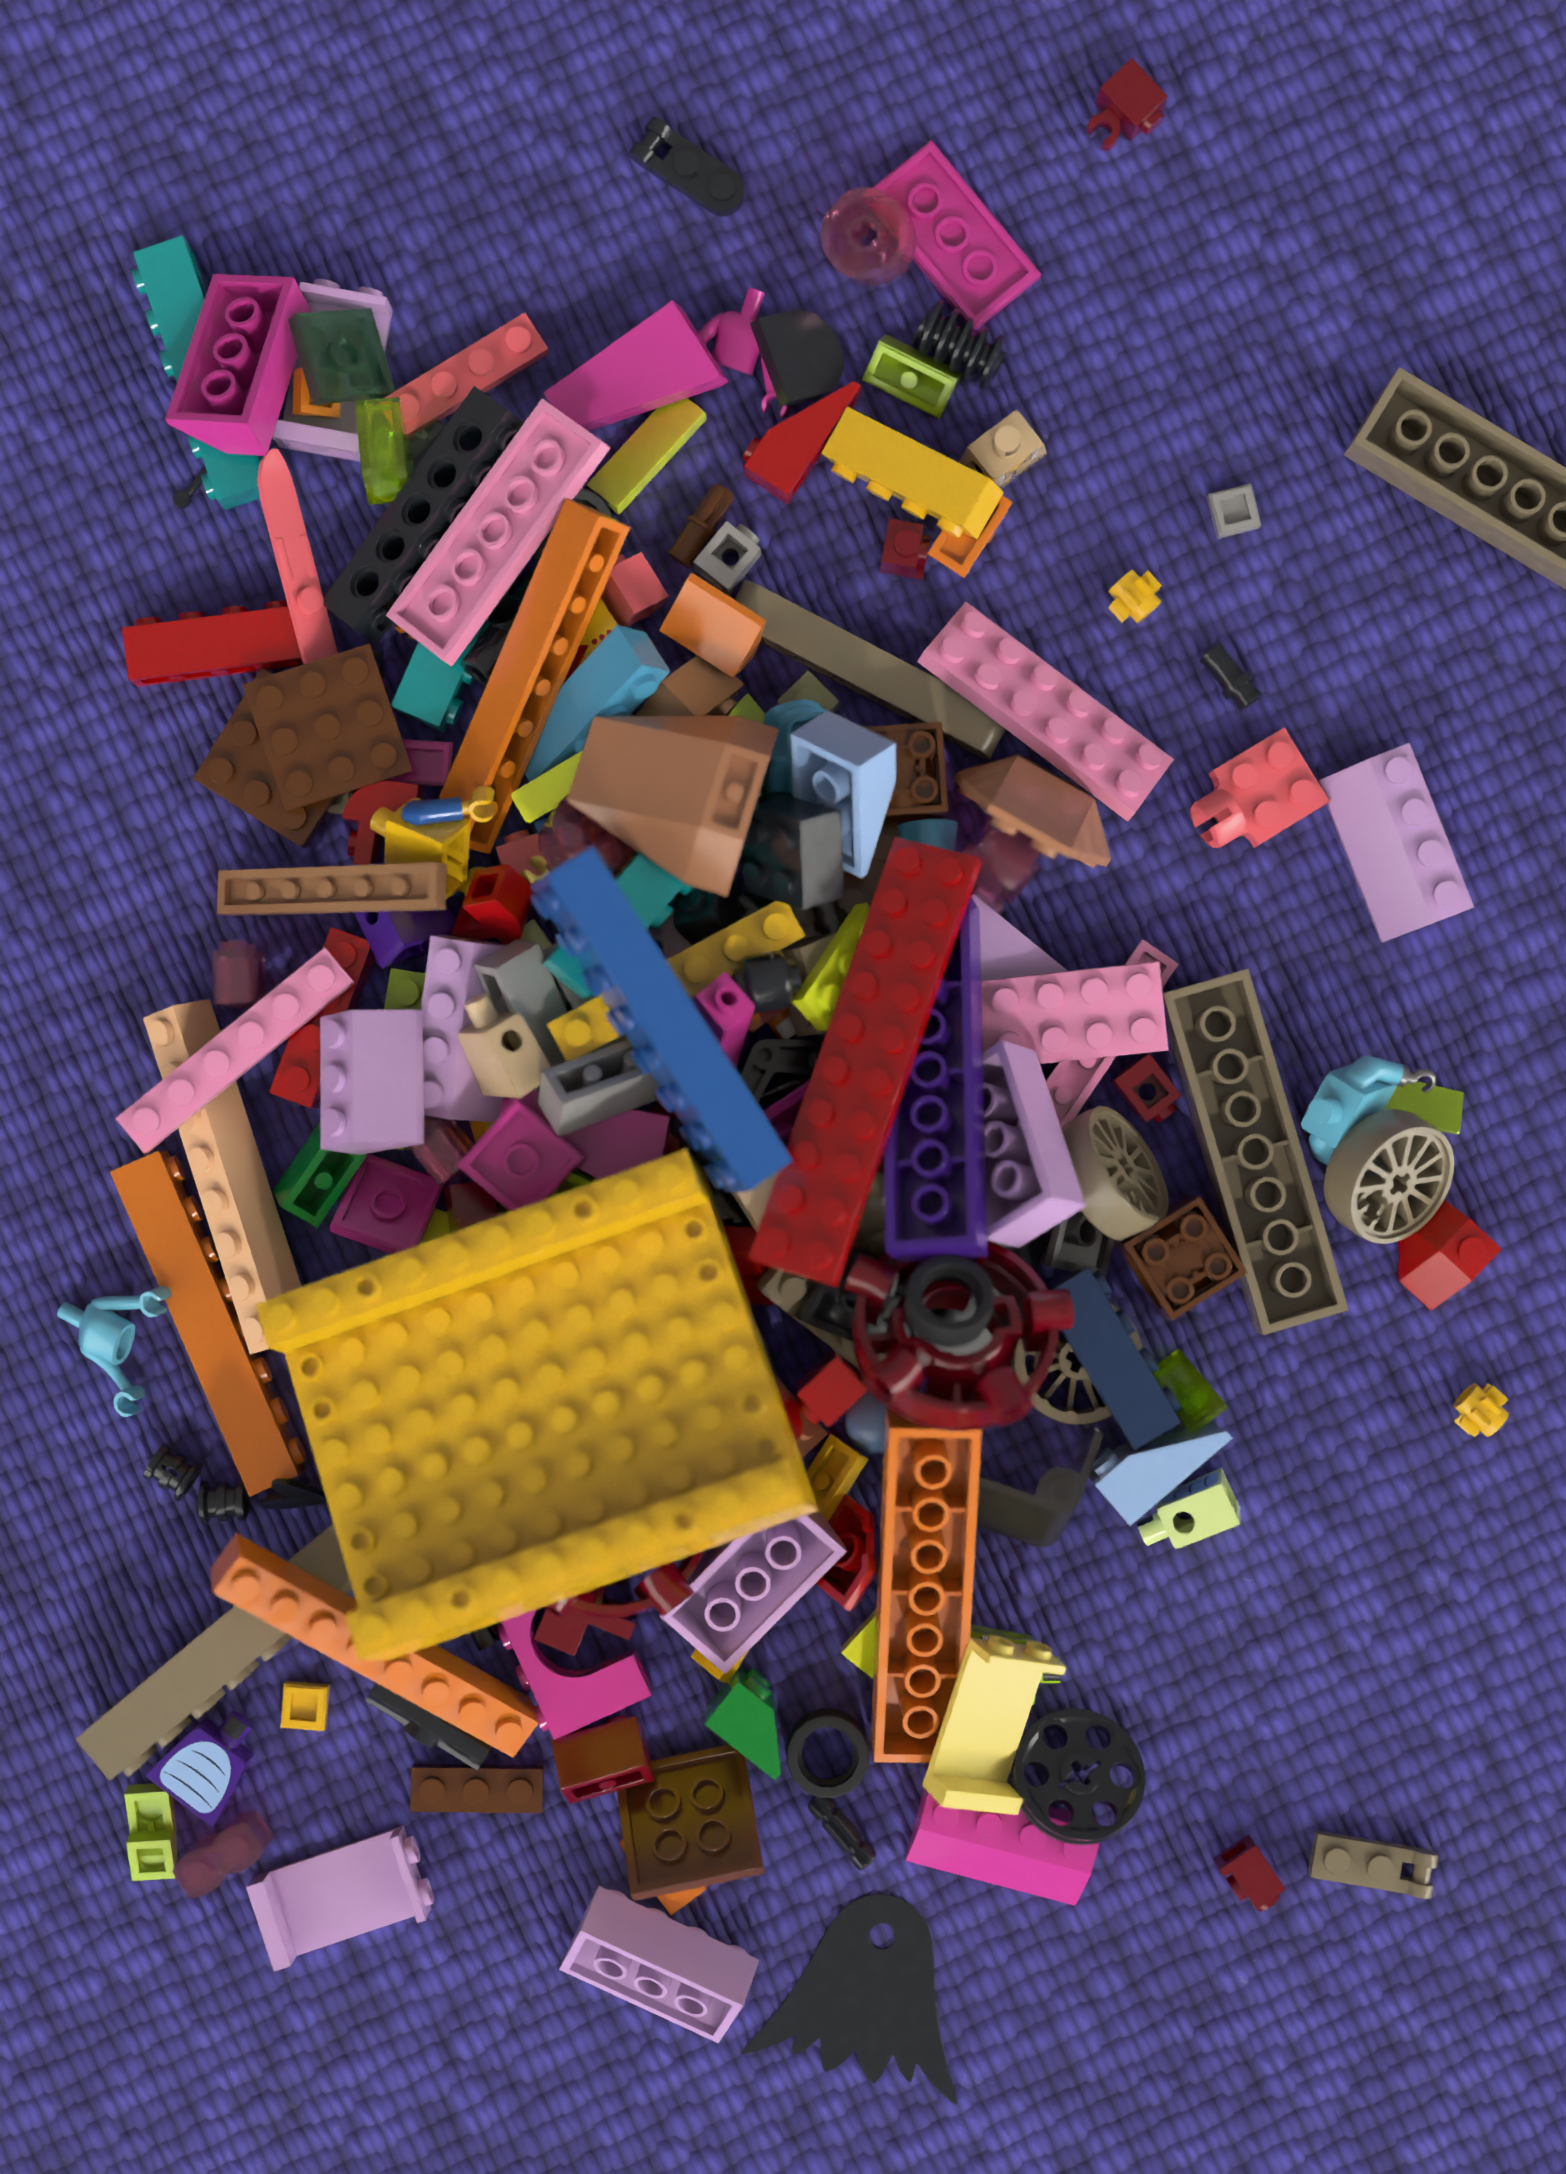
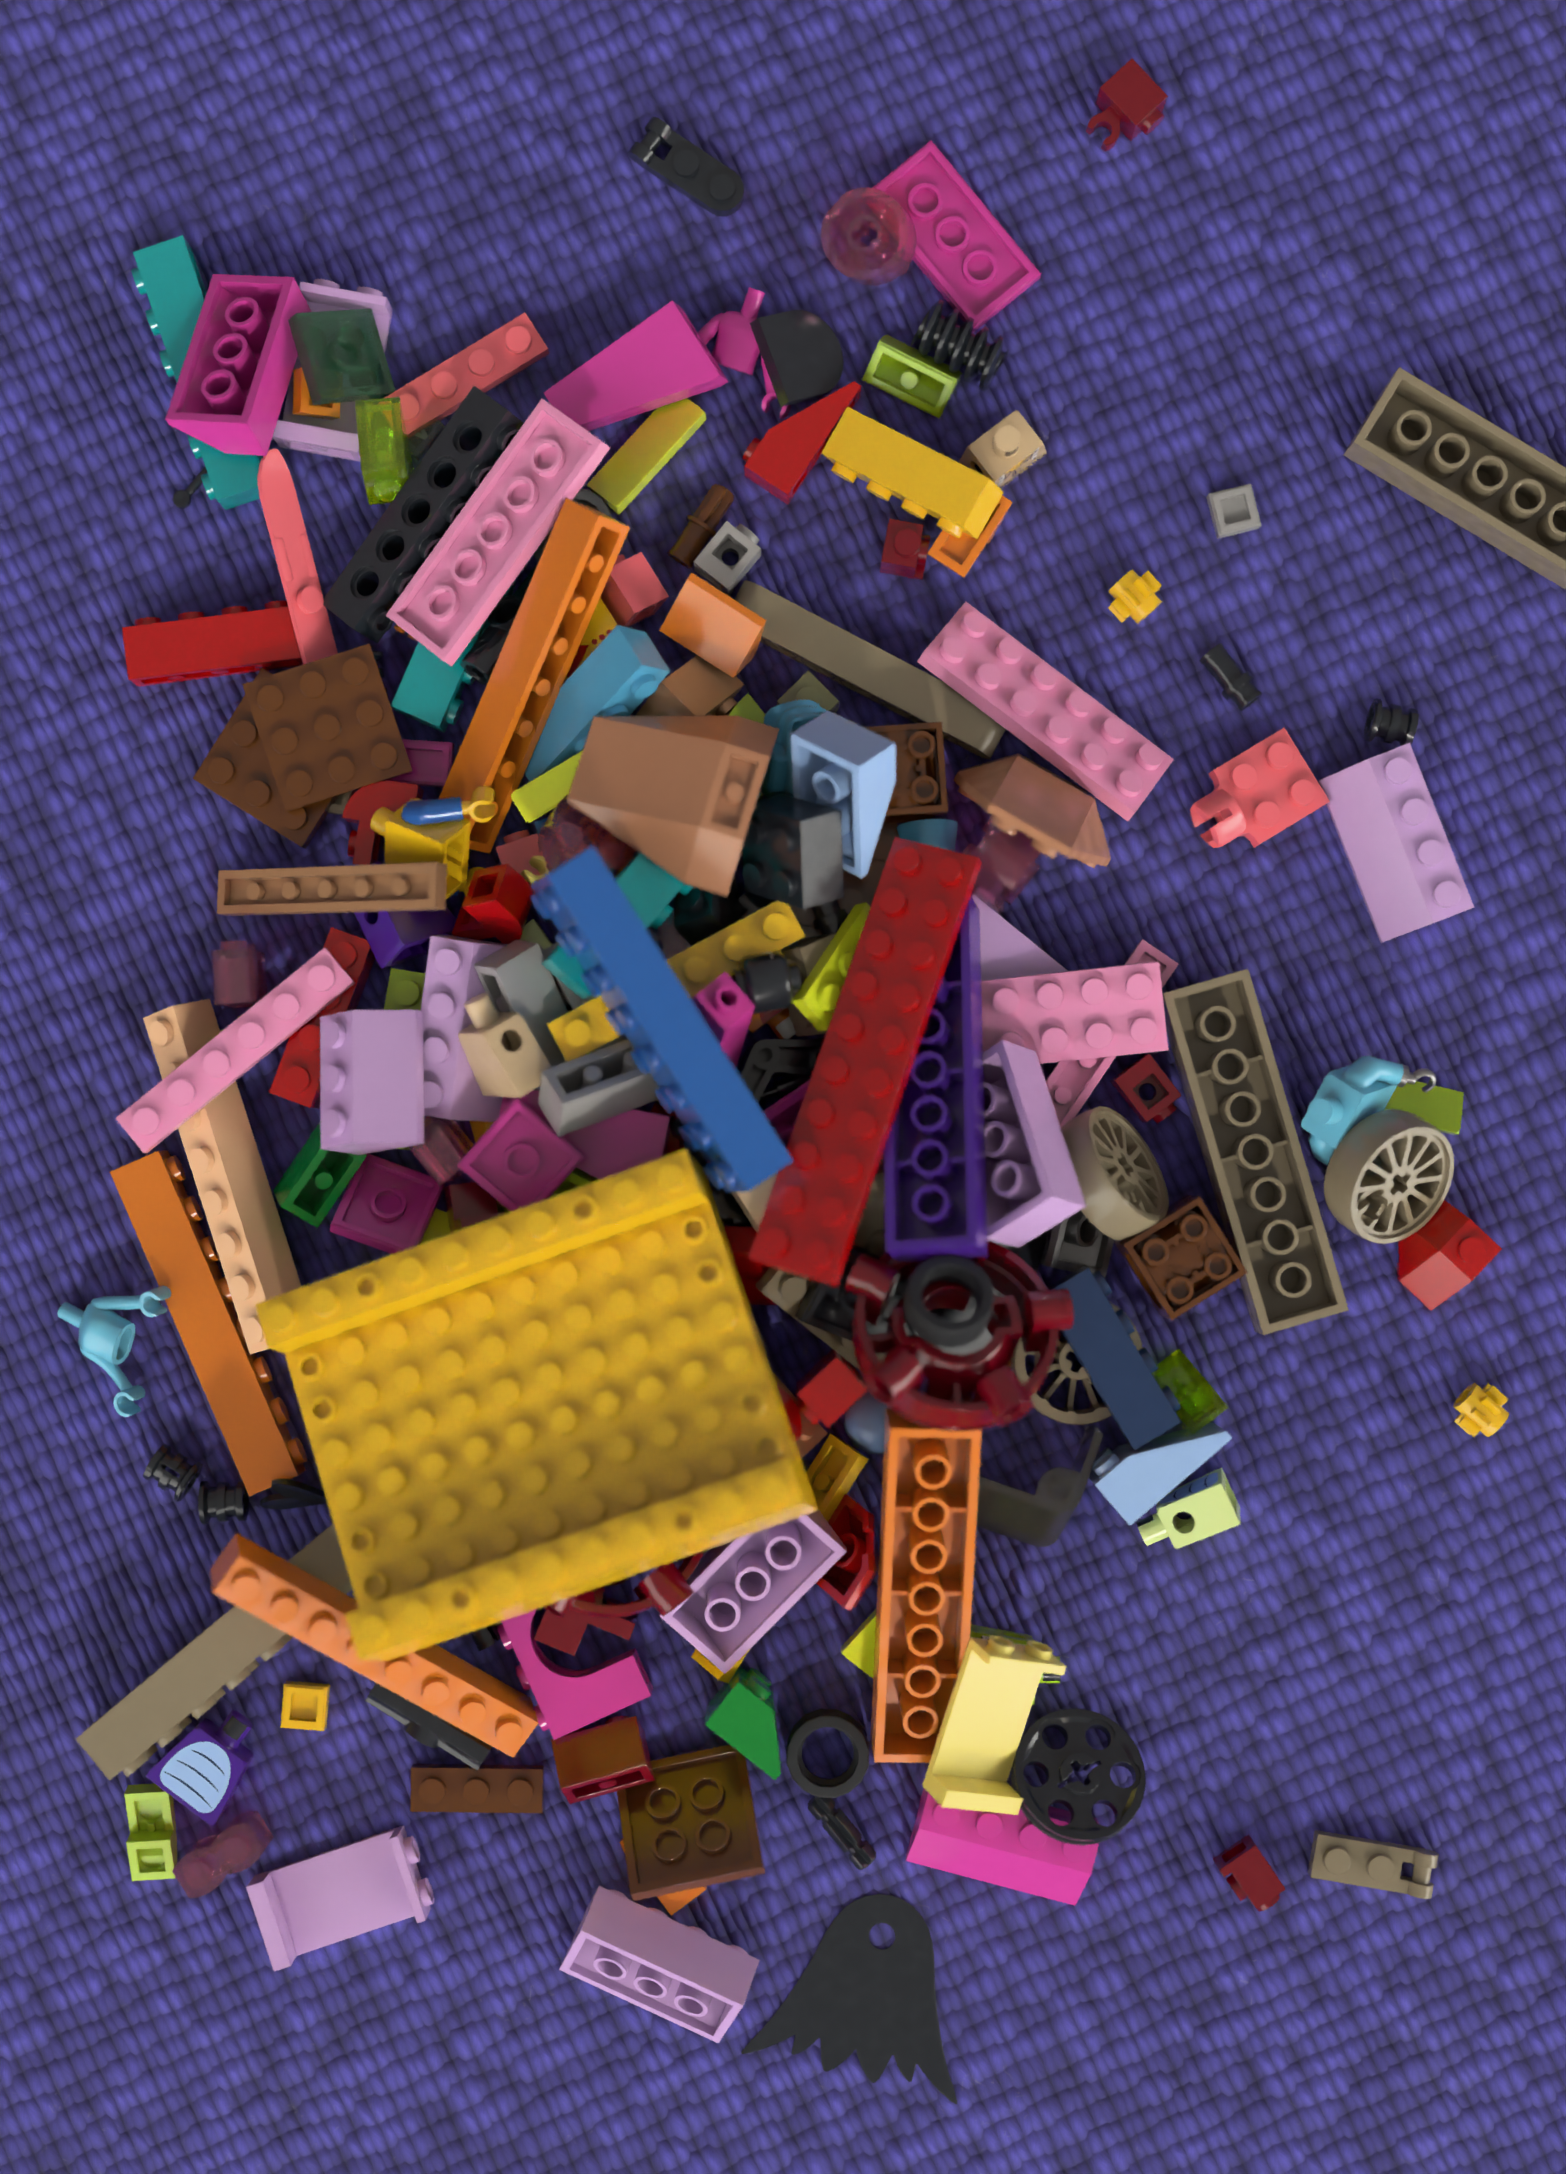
none -> black bush [1364,698,1419,746]

